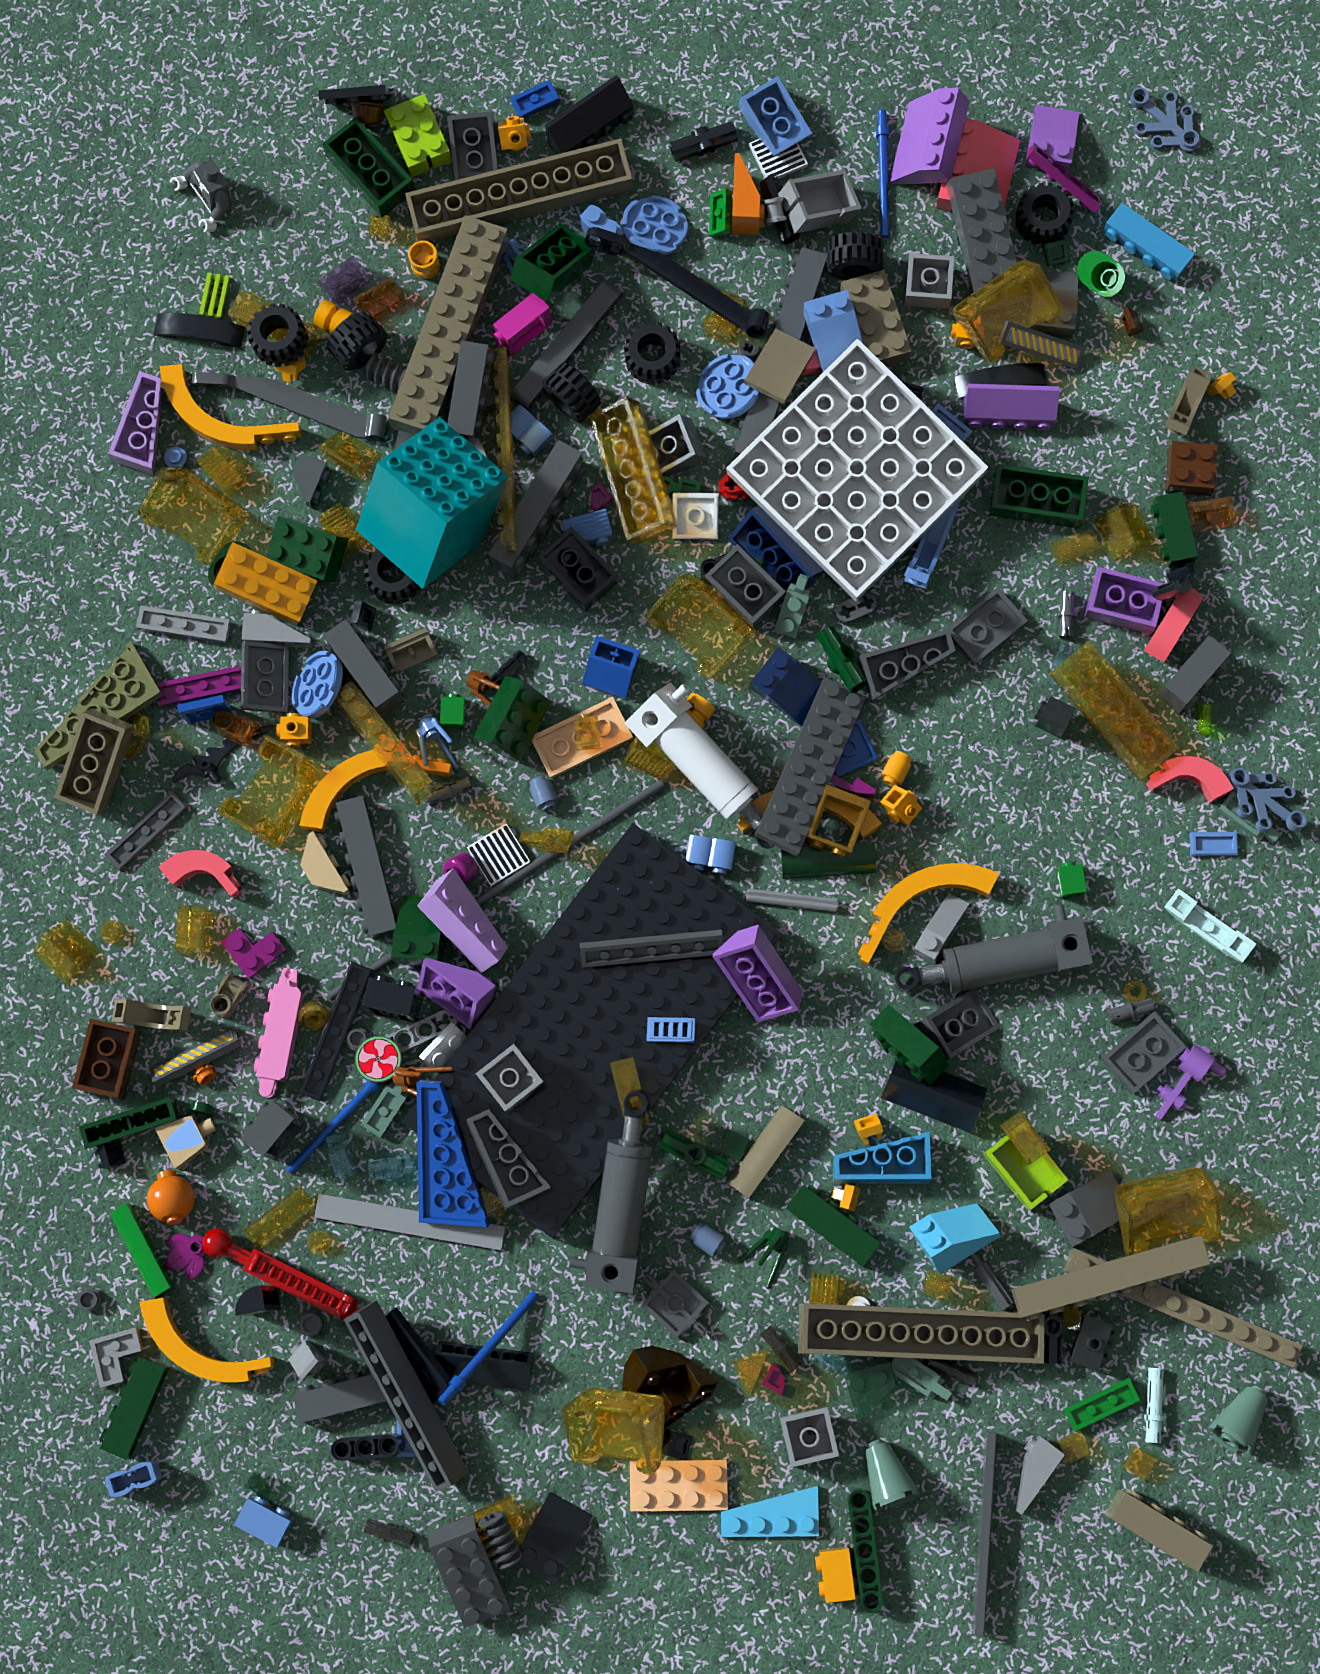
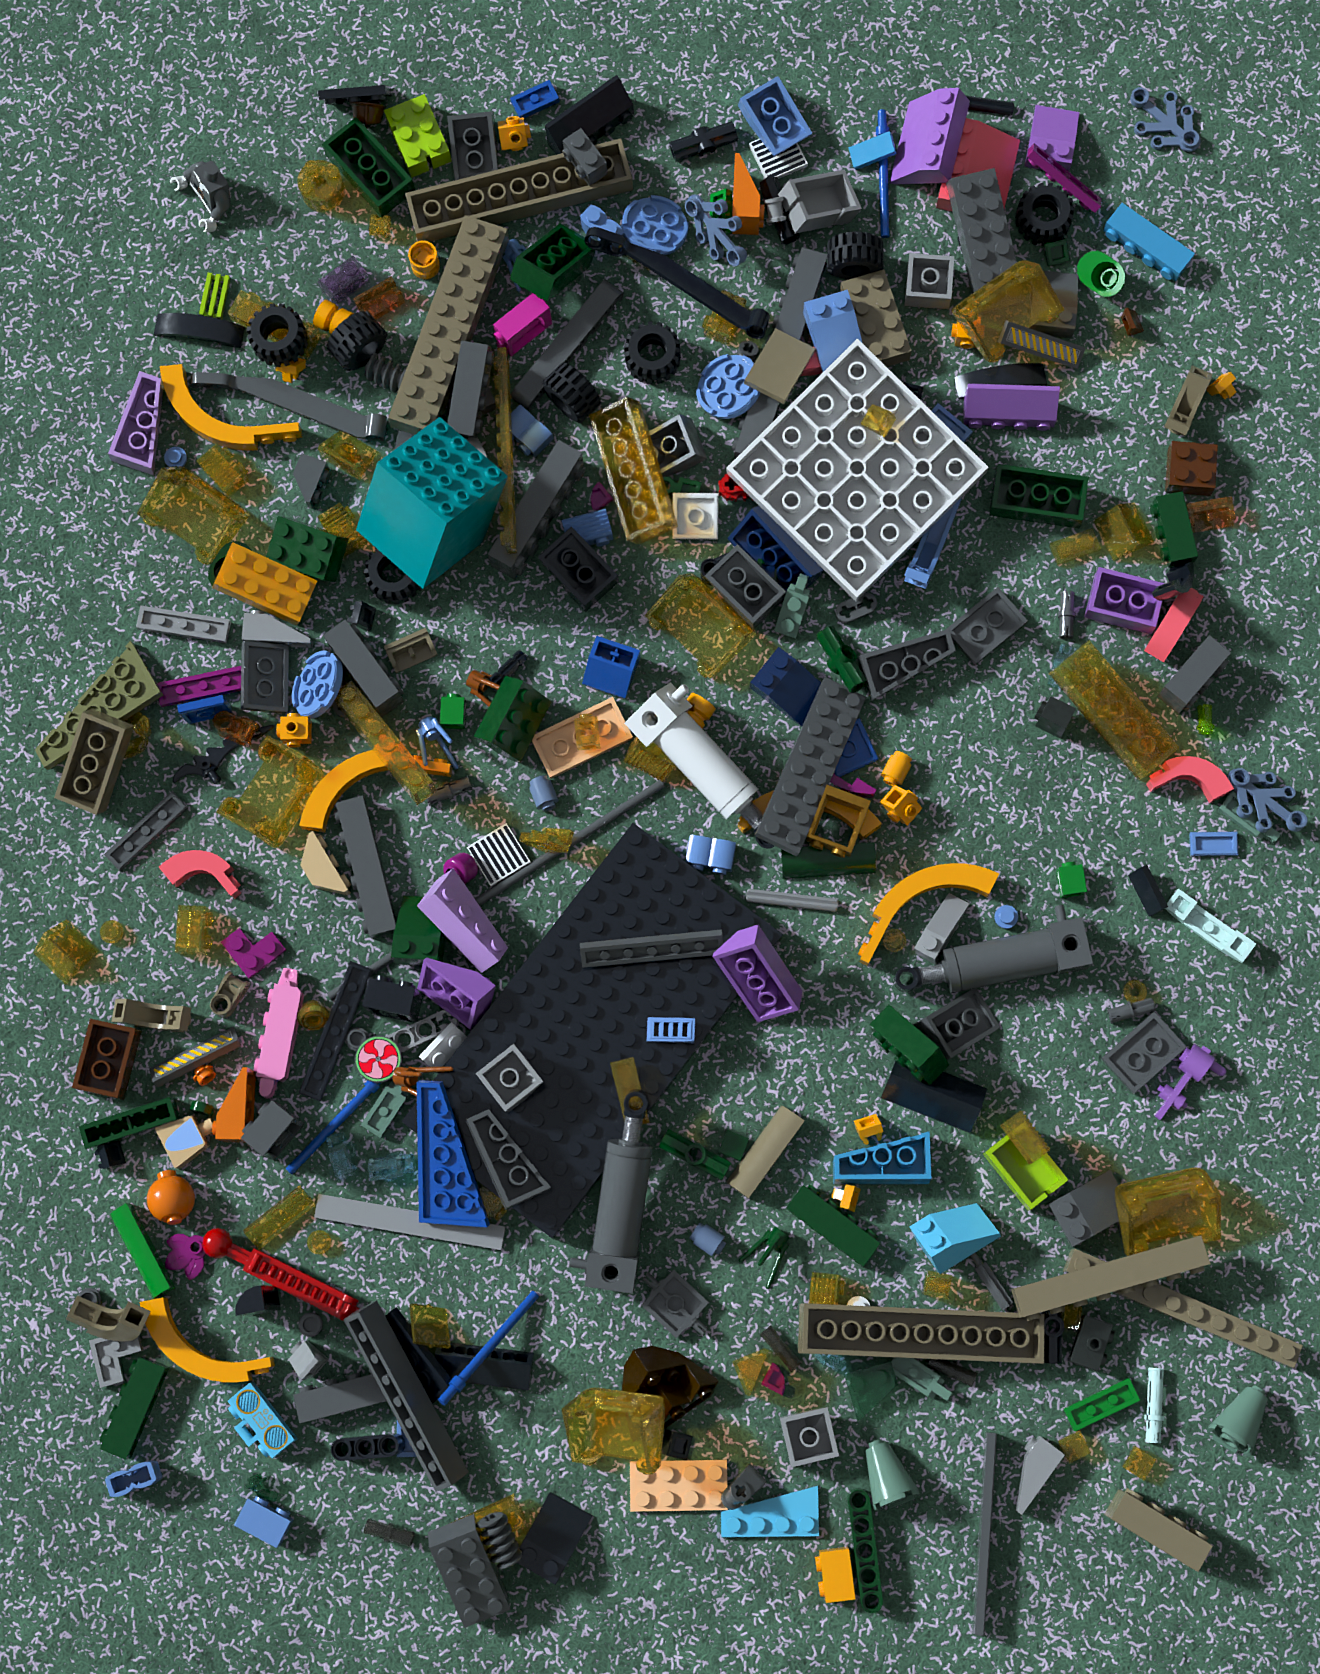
none -> dark tan arch [66,1295,151,1342]
none -> orange slope [212,1067,256,1143]
none -> medium azure piece [228,1382,298,1459]
none -> clear yellow brick [297,160,345,212]
none -> clear yellow piece [409,1303,450,1349]
none -> dark grey brick [562,128,608,186]
none -> sand blue plant [685,194,747,266]
none -> dark grey piece [721,1464,767,1510]
none -> dark azure tile [848,131,897,170]
none -> clear yellow slope [861,404,896,437]
none -> black axle [965,95,1014,116]
none -> medium blue plate [994,905,1018,929]
none -> black tile [1128,865,1168,917]

